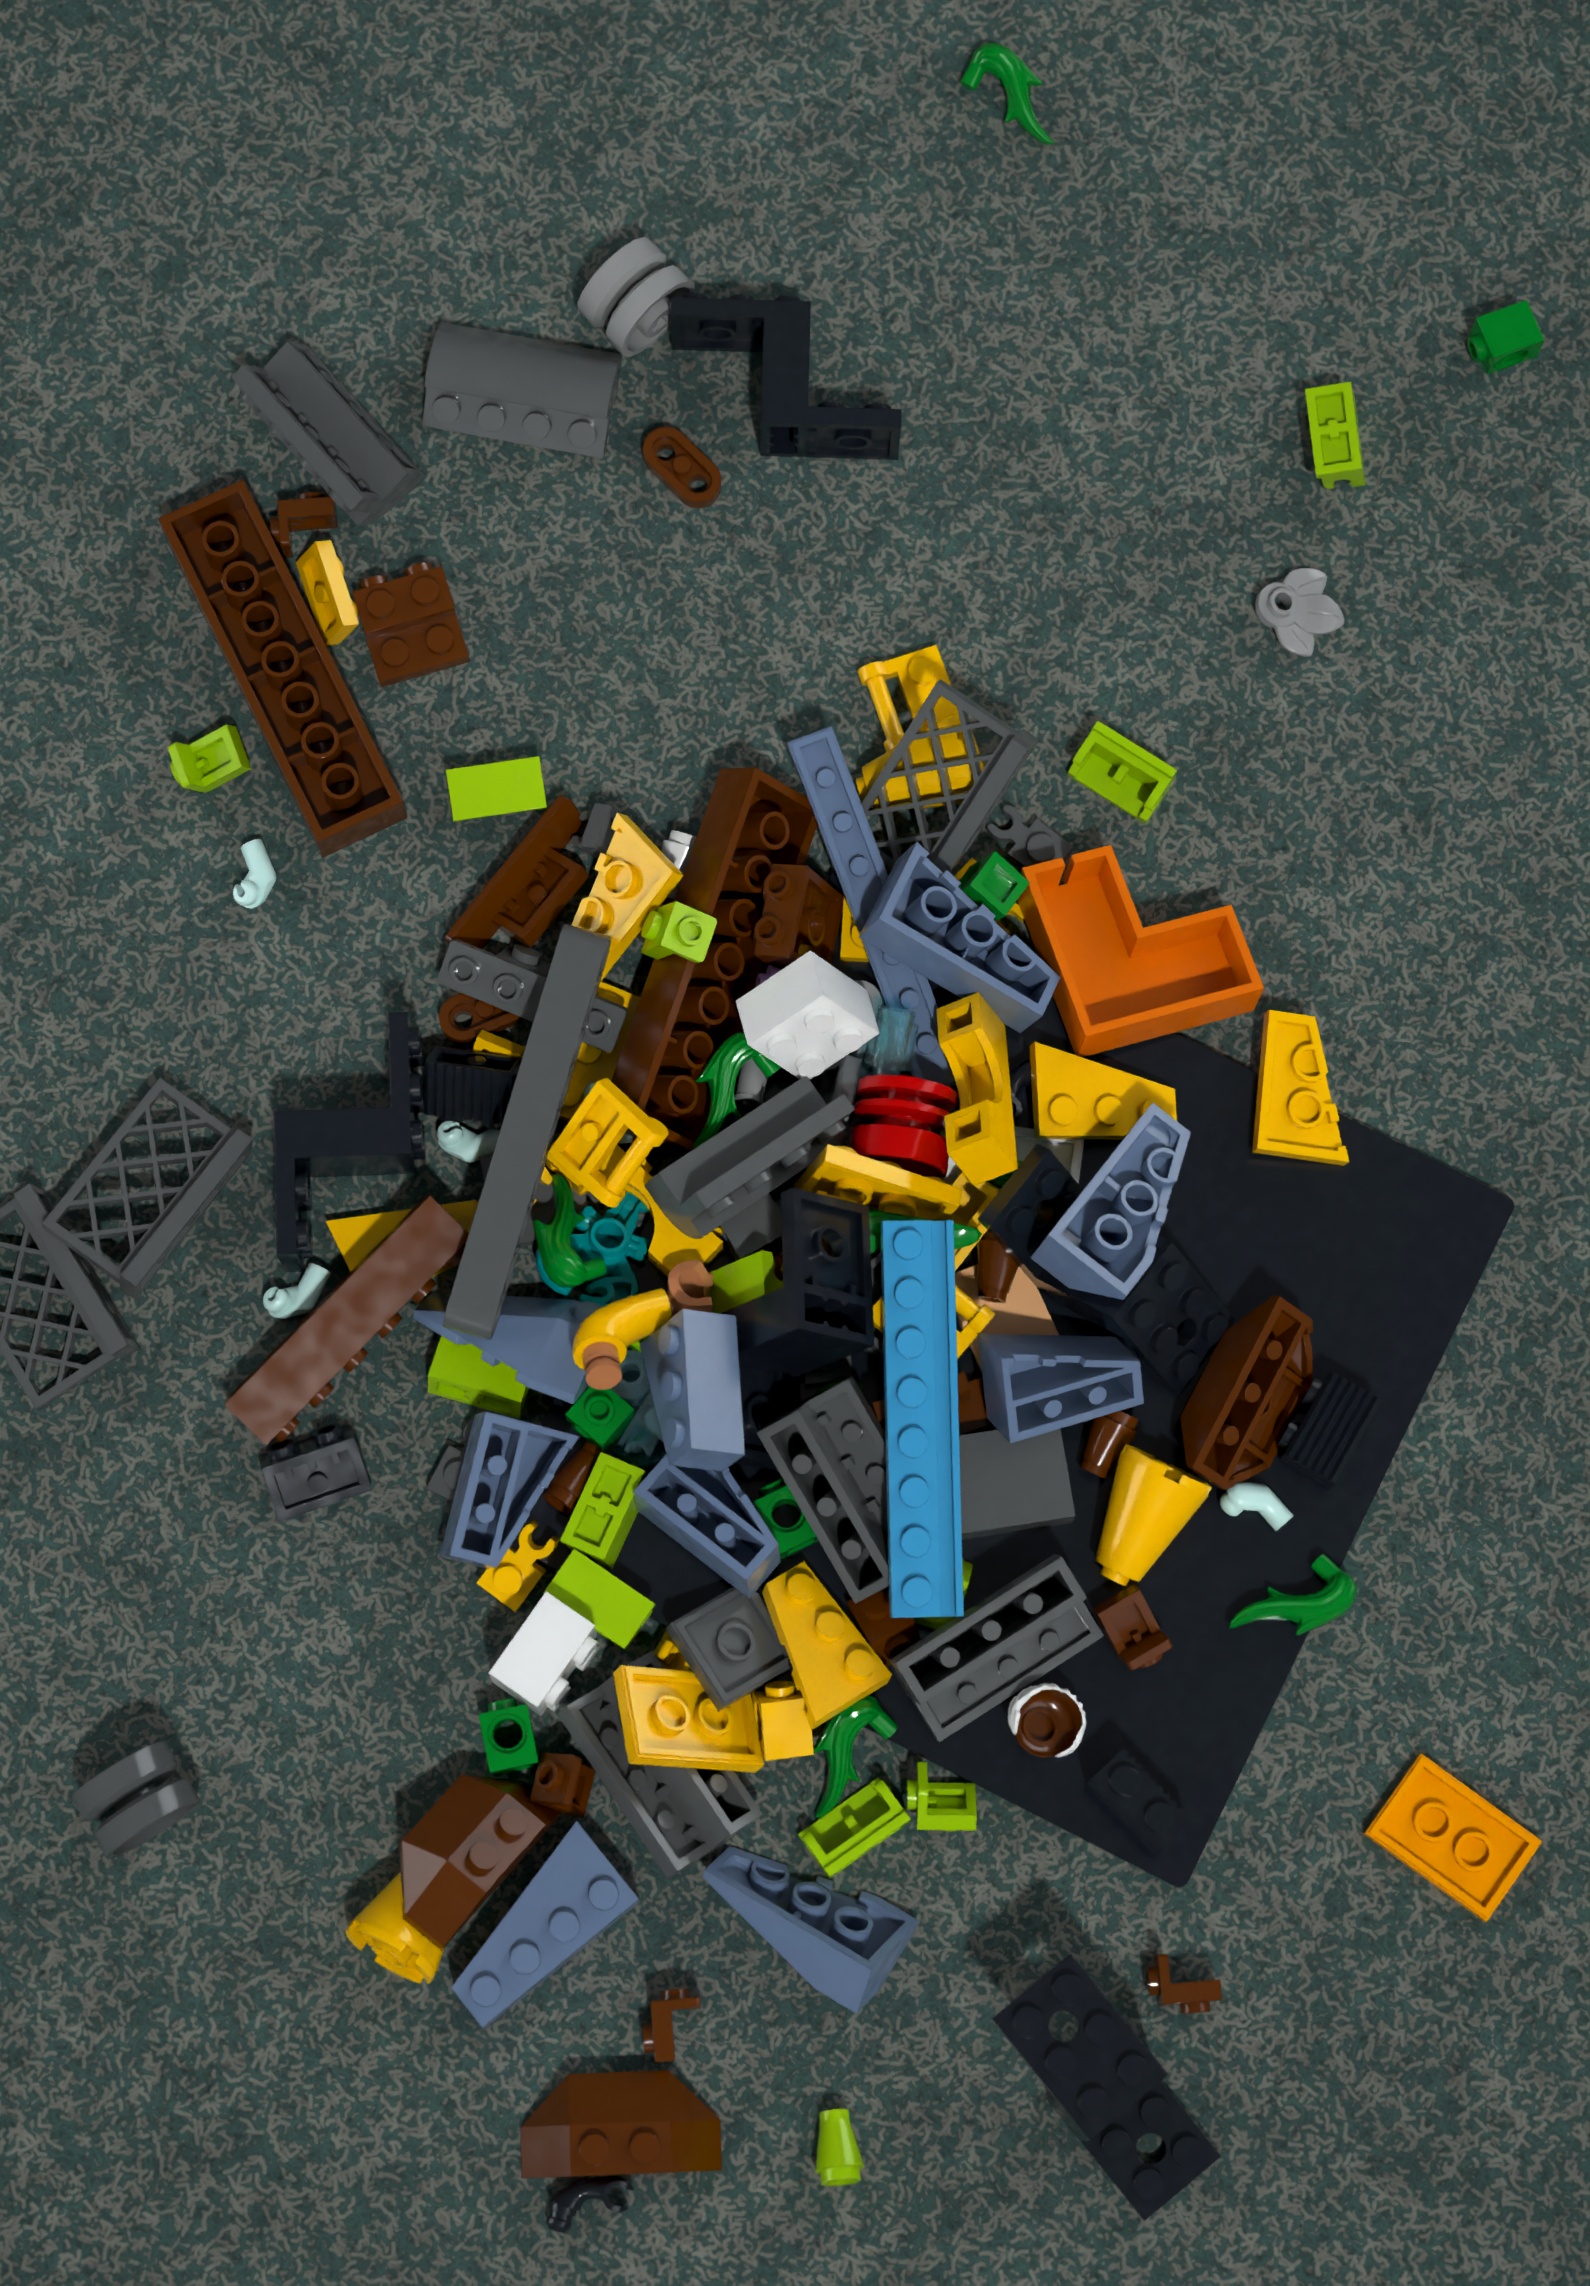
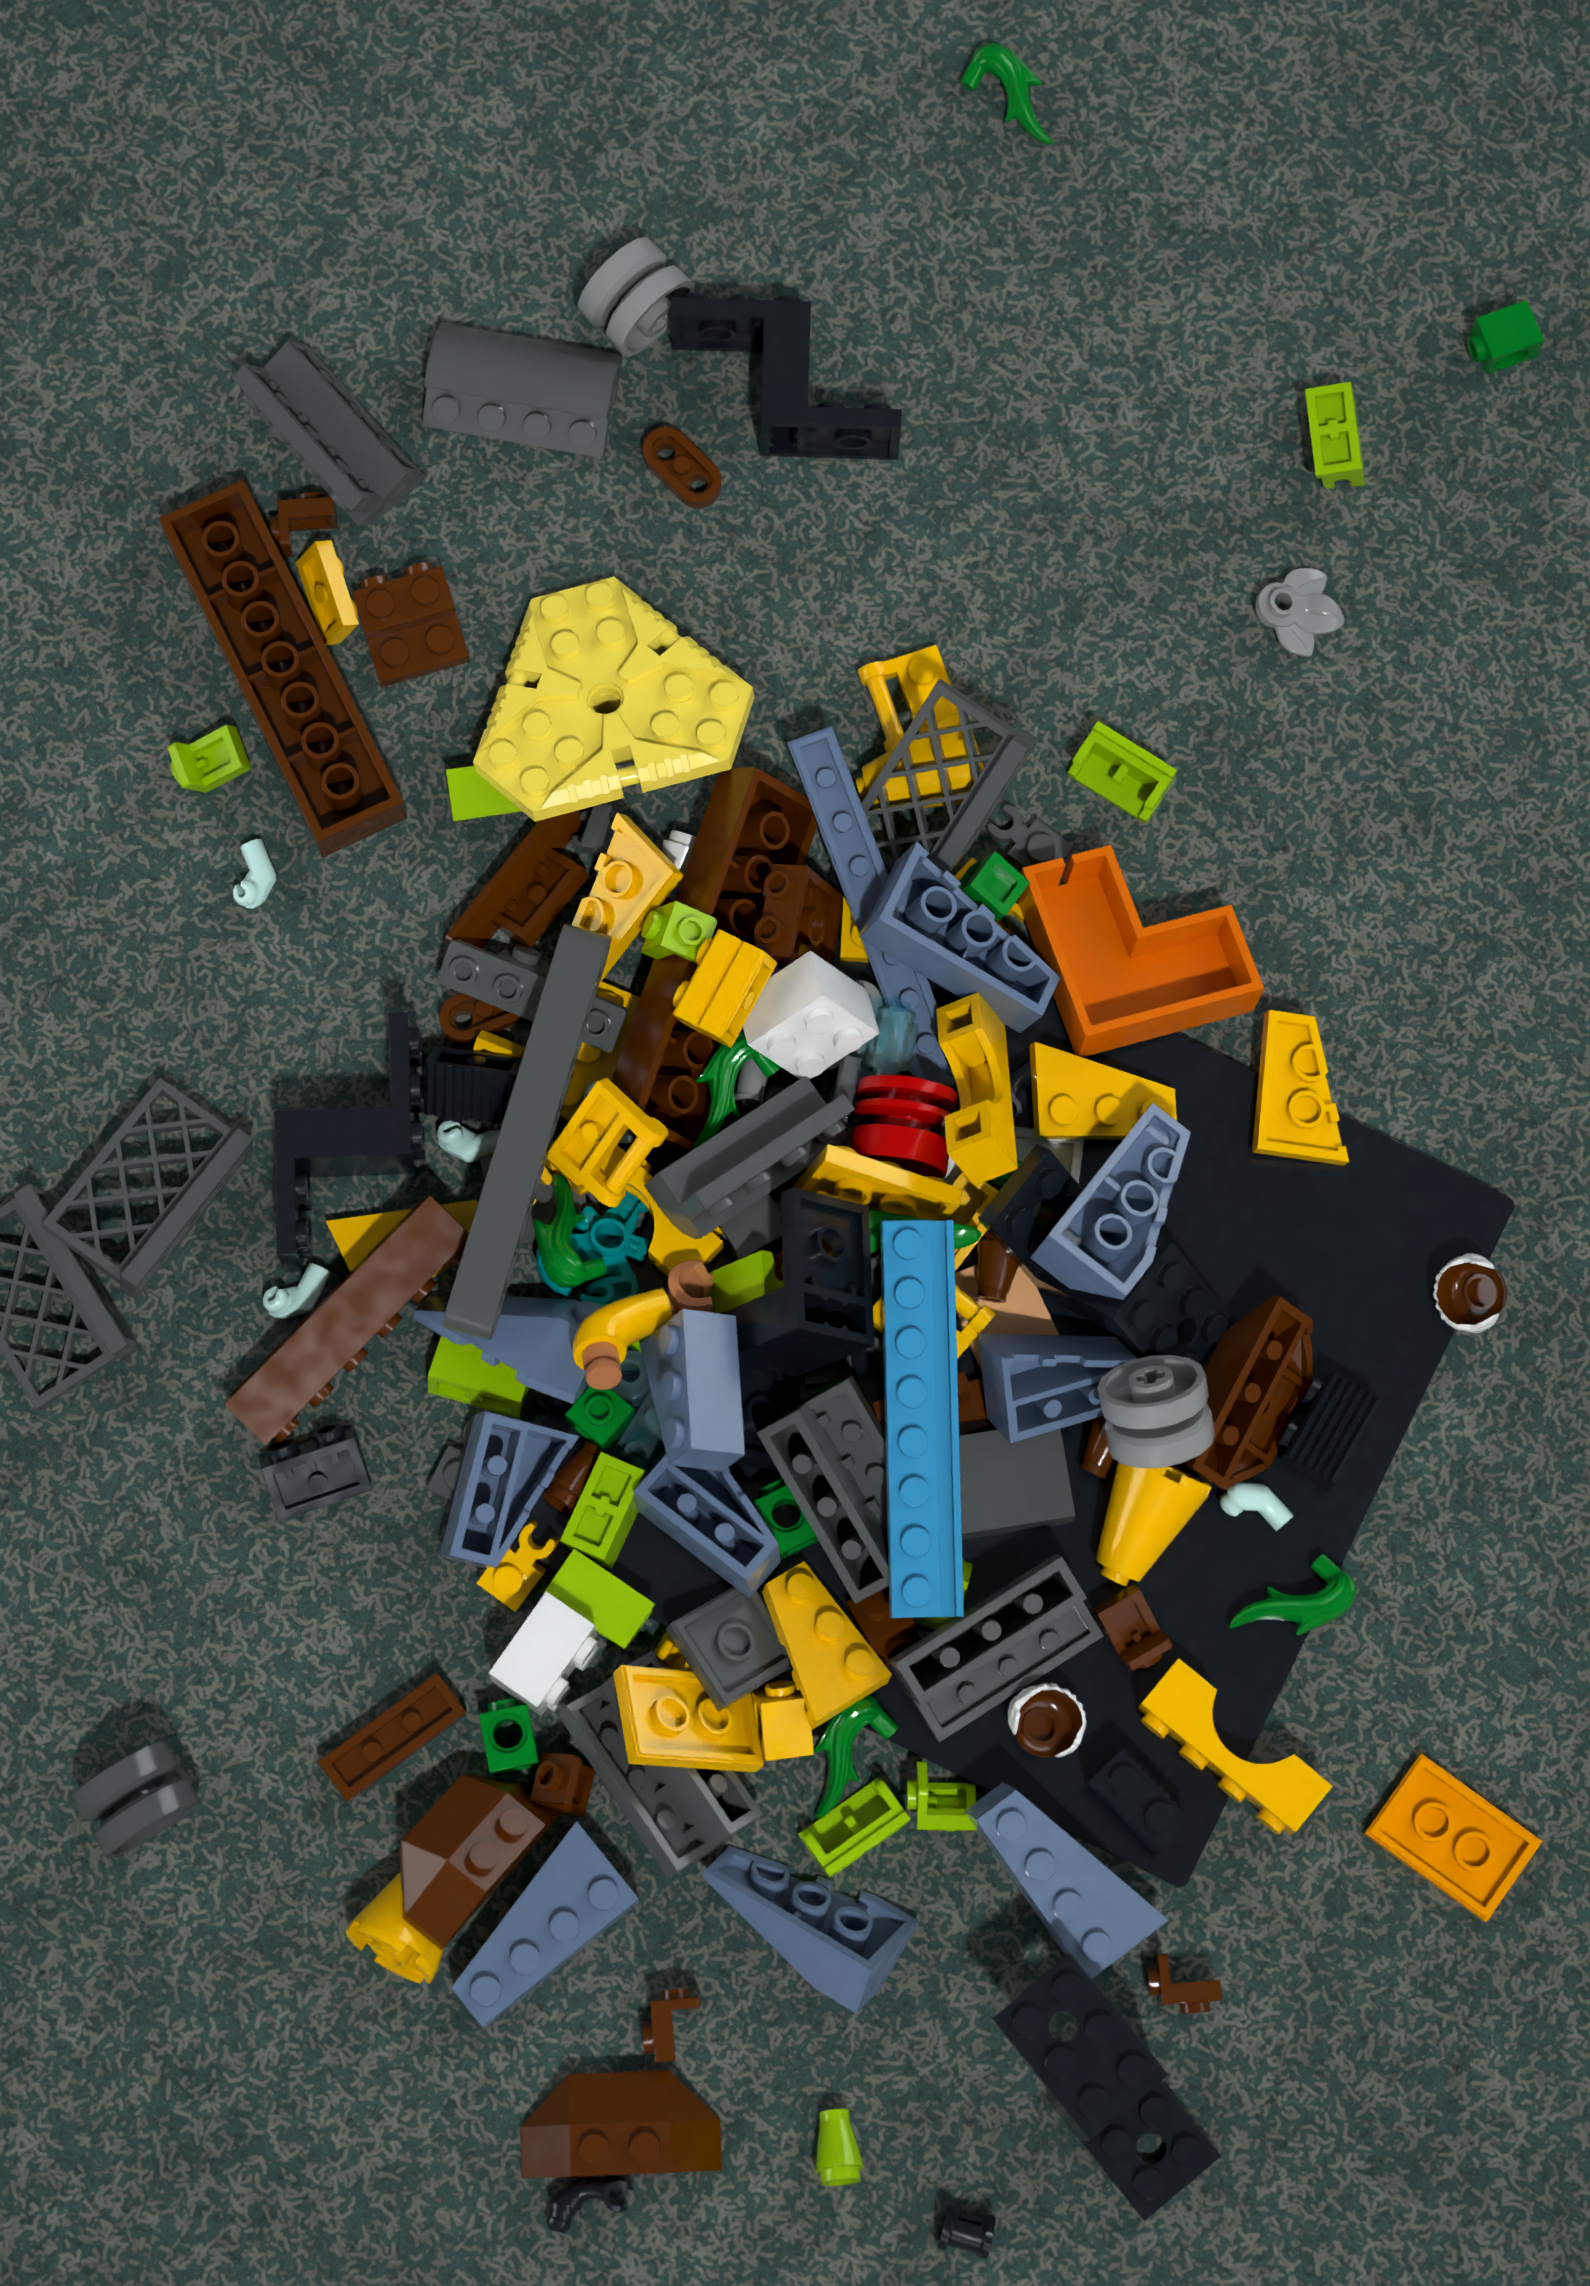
none -> reddish brown plate [318,1673,467,1803]
none -> light yellow plate [473,577,754,822]
none -> yellow brick [672,929,777,1048]
none -> black bush [937,2204,996,2260]
none -> sand blue wedge [964,1782,1169,1979]
none -> light grey wheel [1097,1355,1215,1468]
none -> yellow arch [1137,1658,1333,1835]
none -> reddish brown hair [1433,1253,1508,1333]

